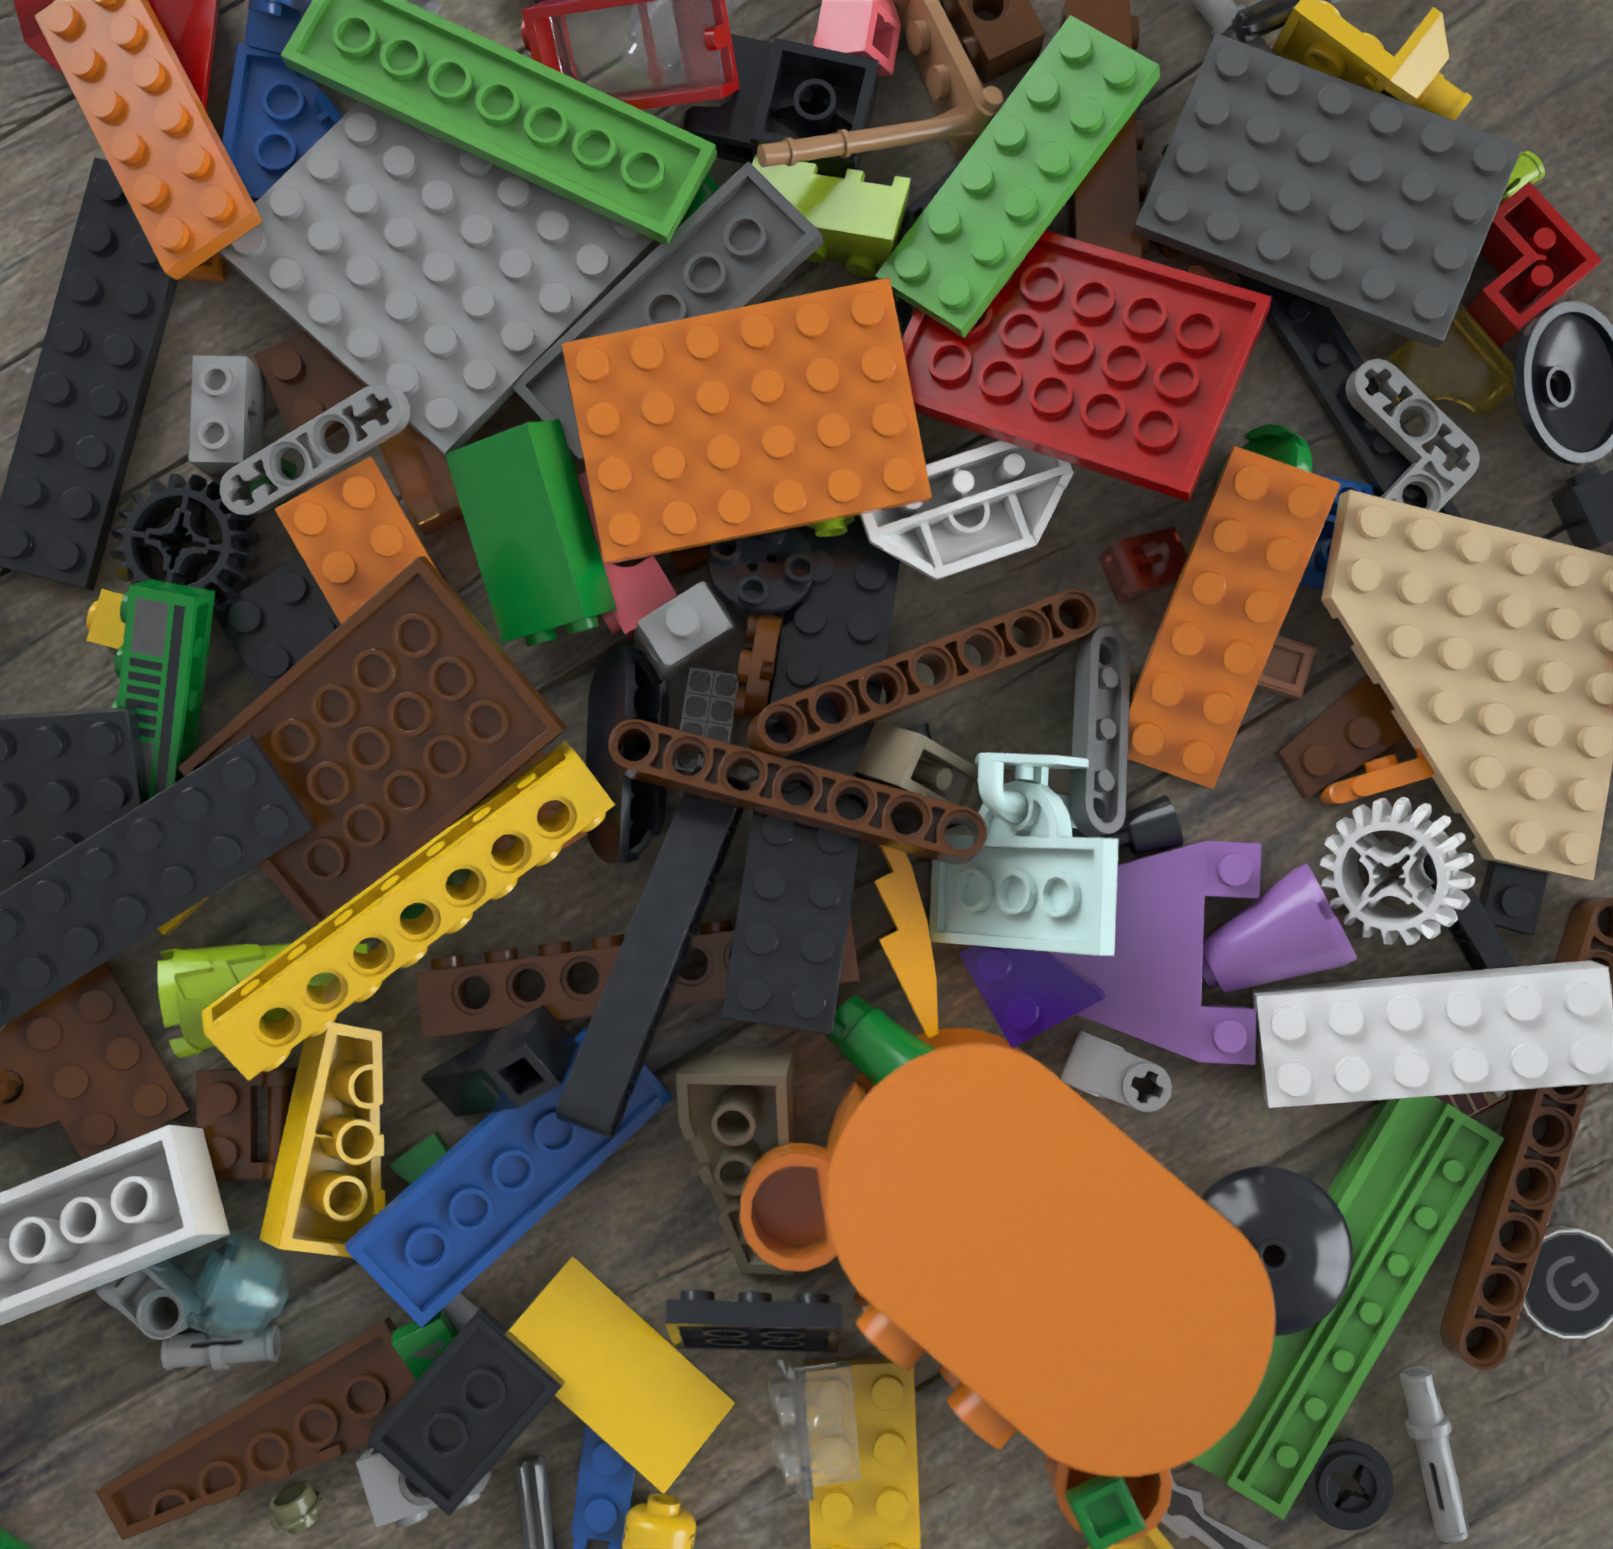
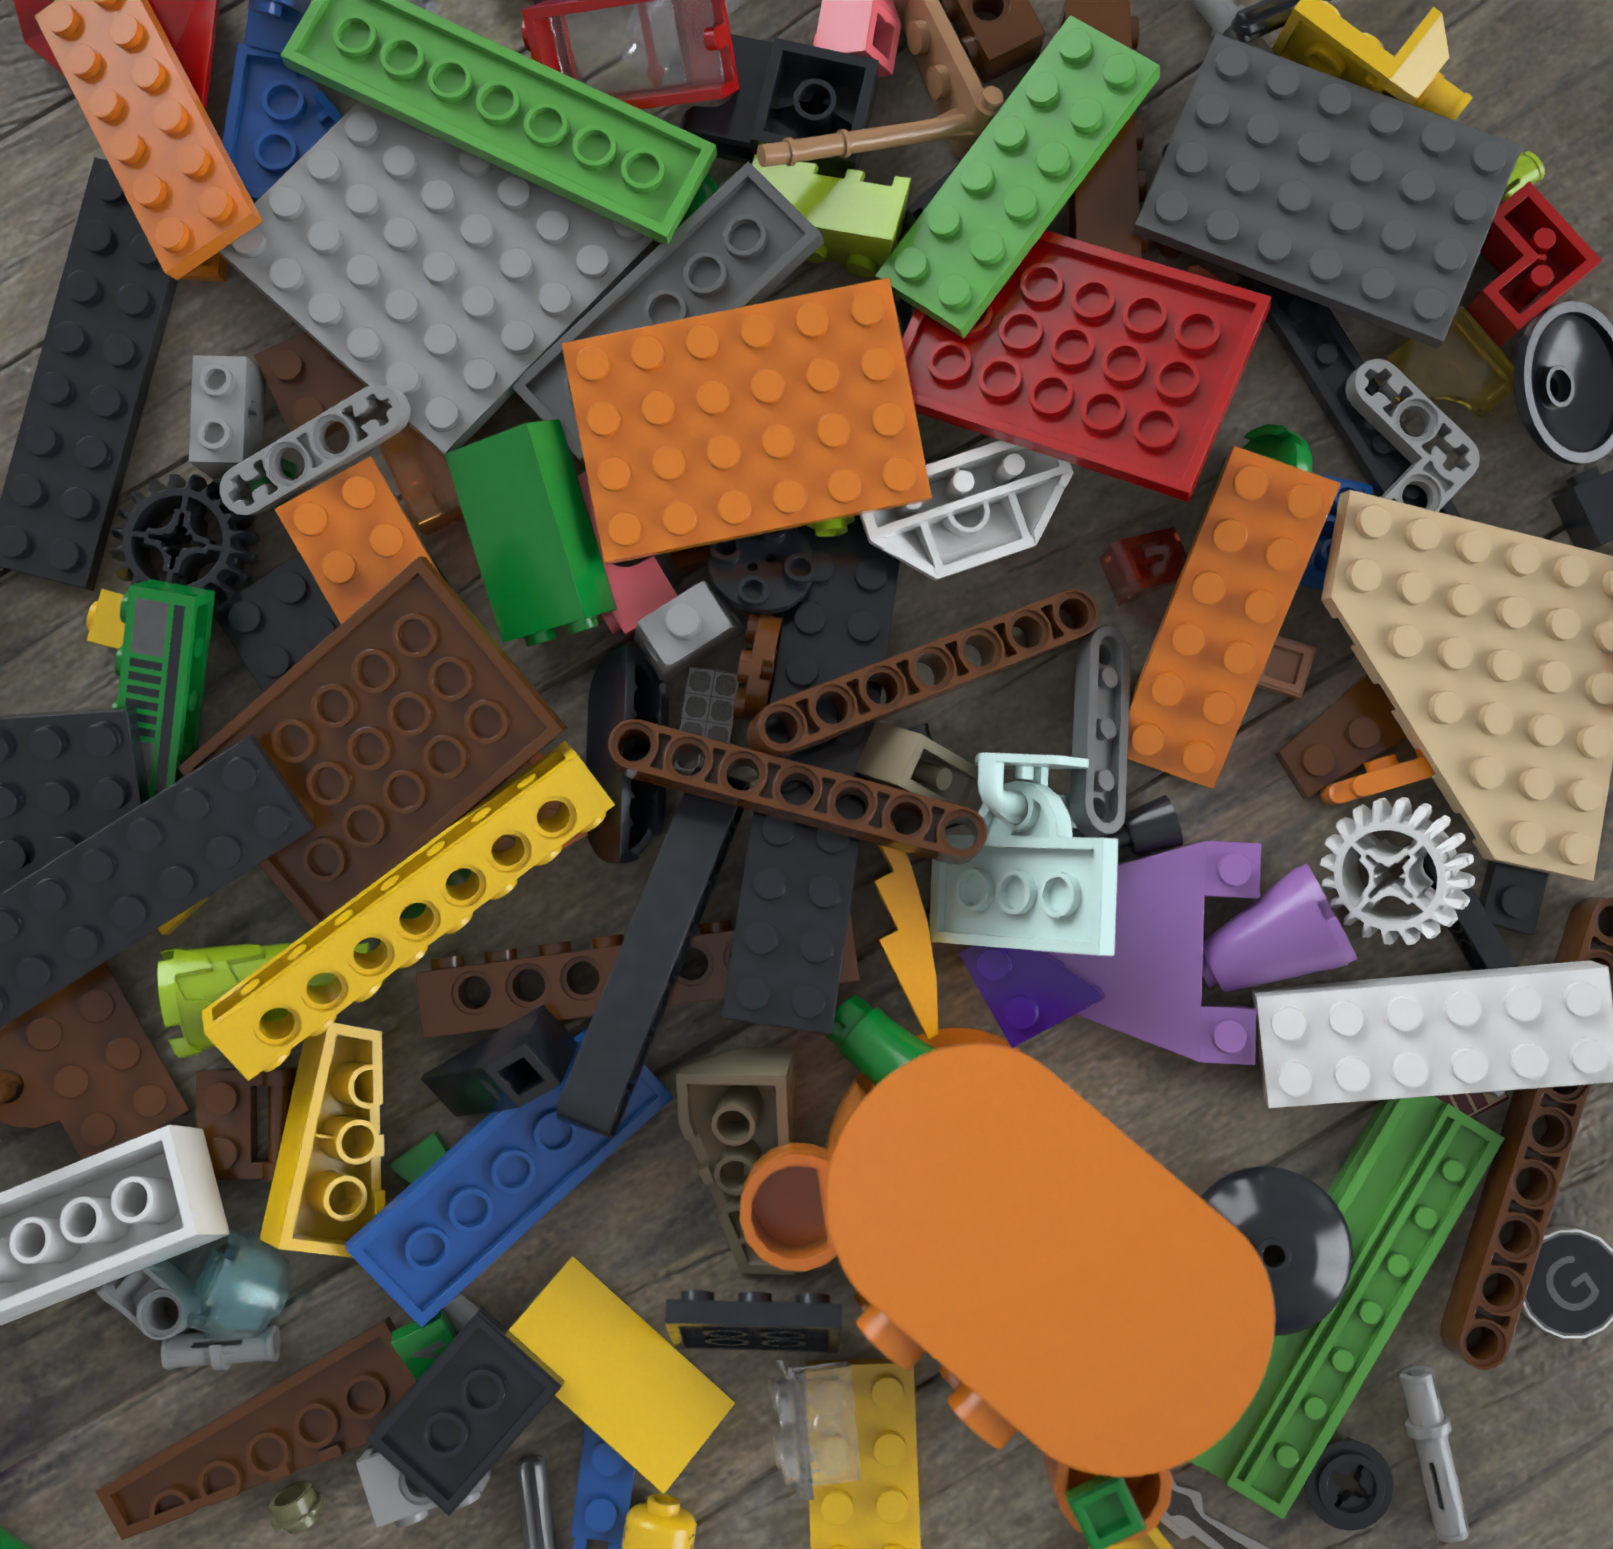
light grey piece [1060,1030,1172,1112] -> none

